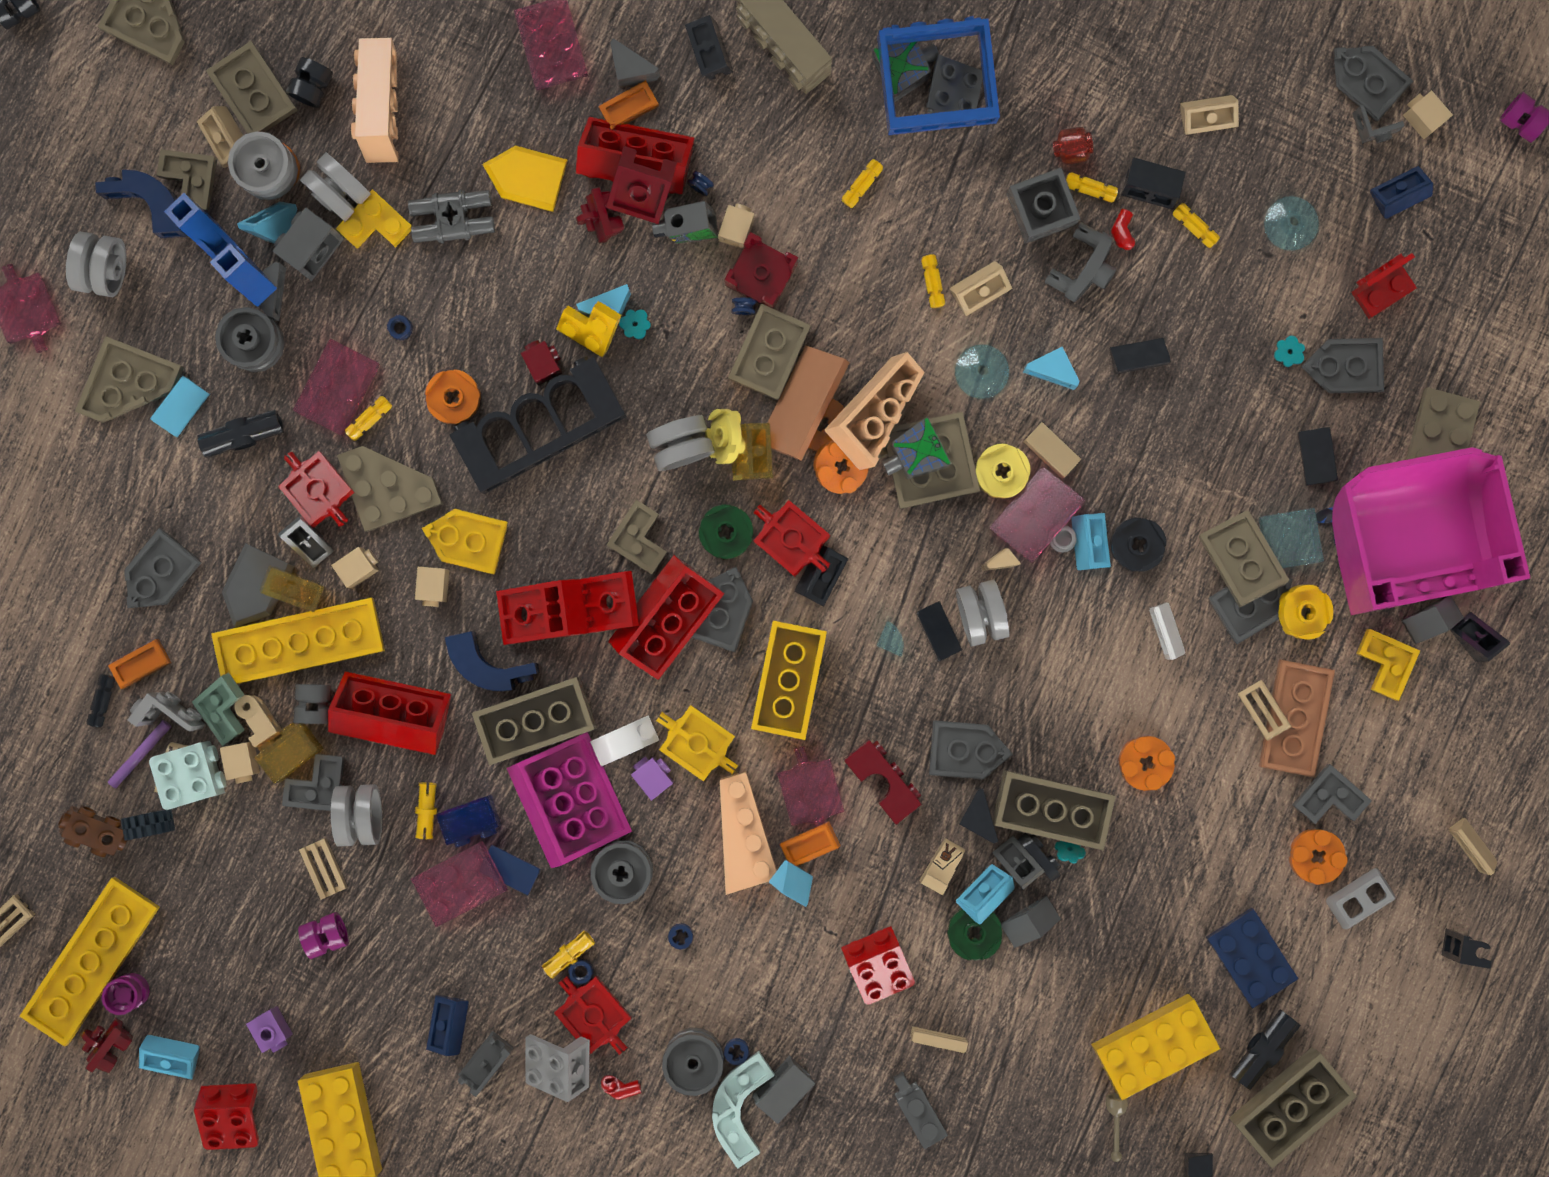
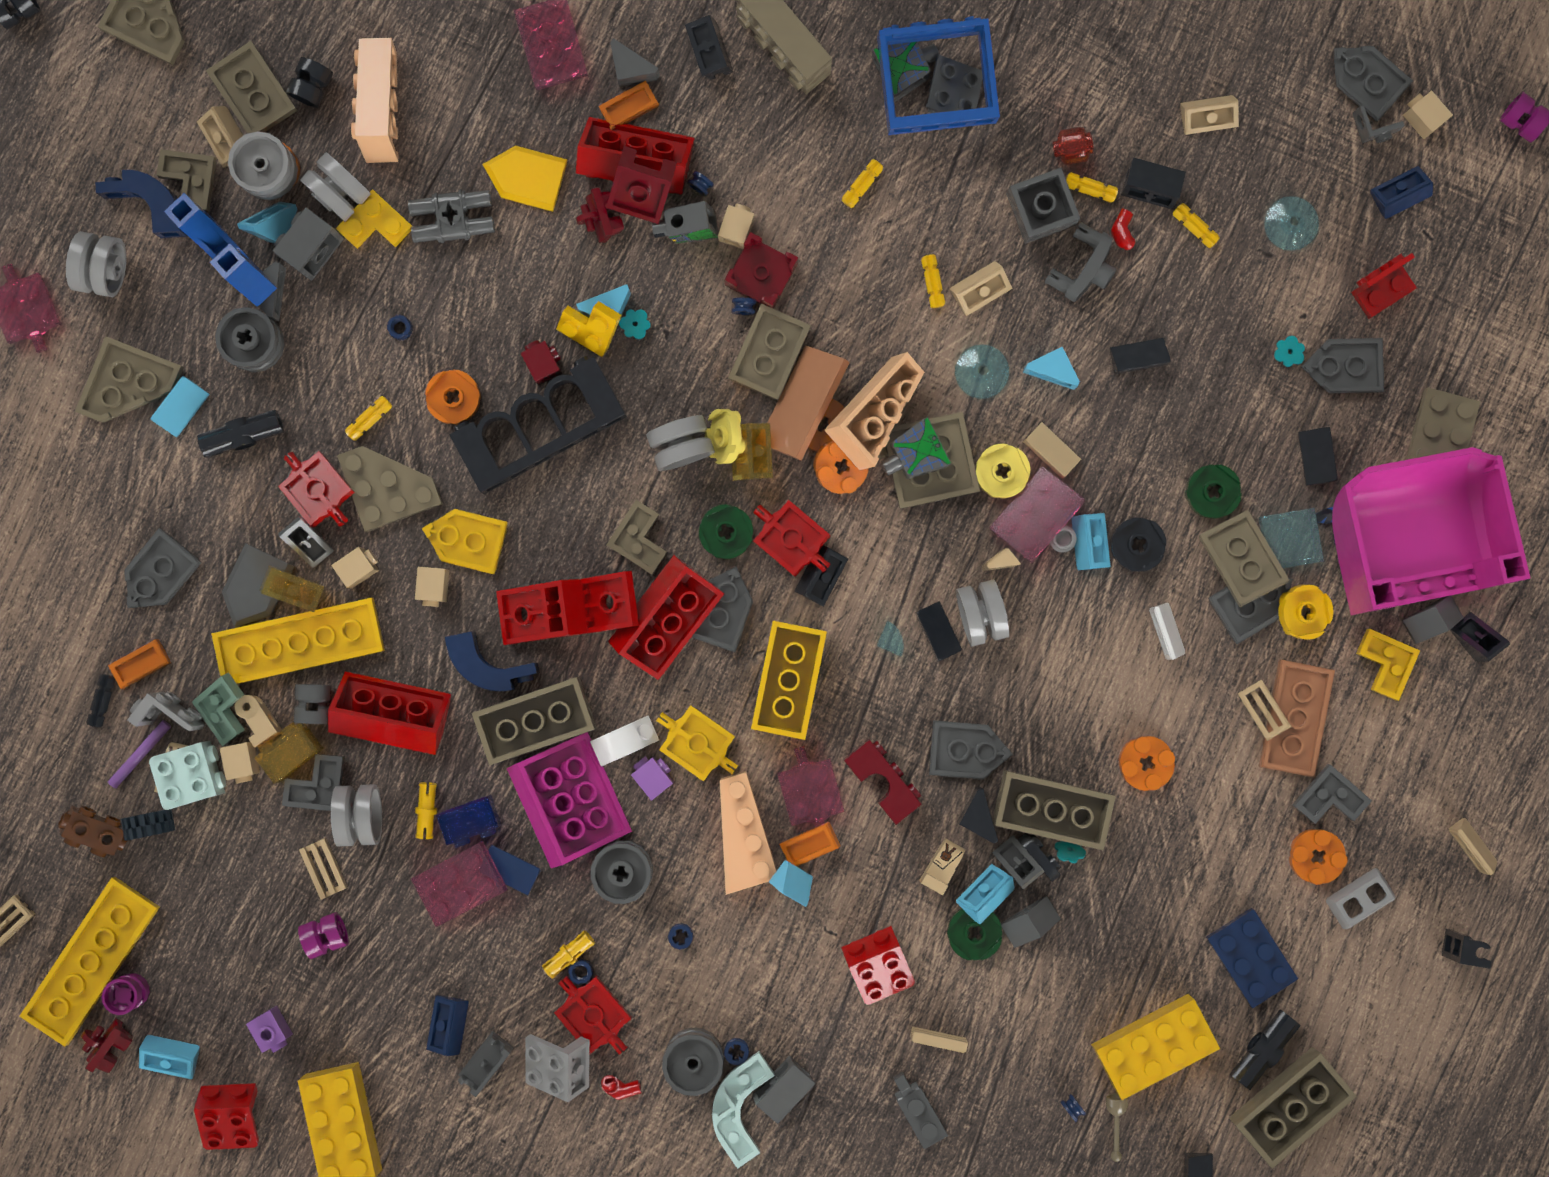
clear pink plate [293,338,380,436] -> none
none -> dark blue bush [1060,1094,1086,1122]
none -> dark green plate [1185,464,1242,519]

